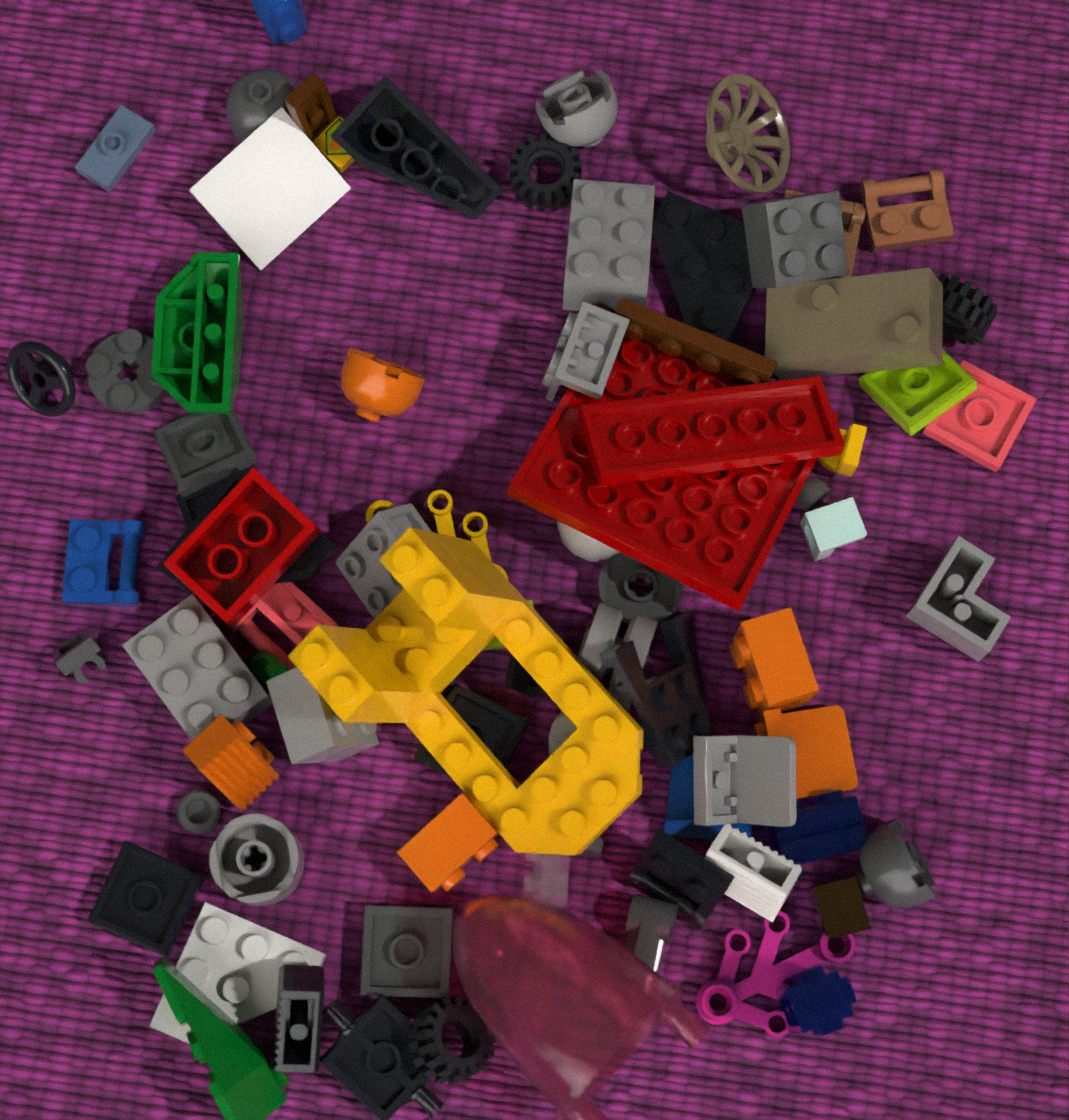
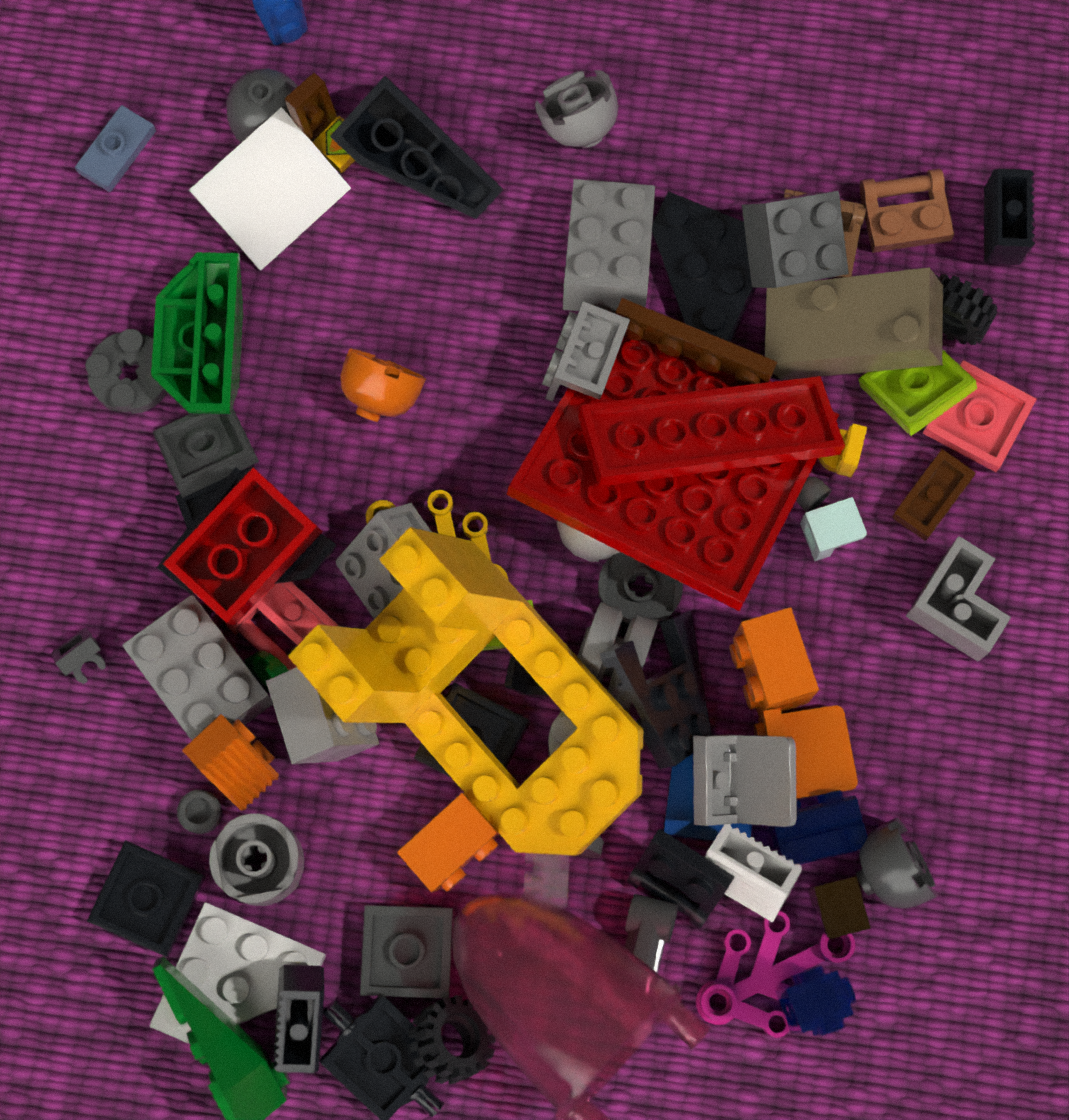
black piece [6,341,76,417] -> none
blue plate [61,519,146,607] -> none
black tyre [509,132,582,212] -> none
dark tan wheel [705,73,790,194] -> none
none -> reddish brown plate [892,449,976,542]
none -> black brick [984,168,1035,265]

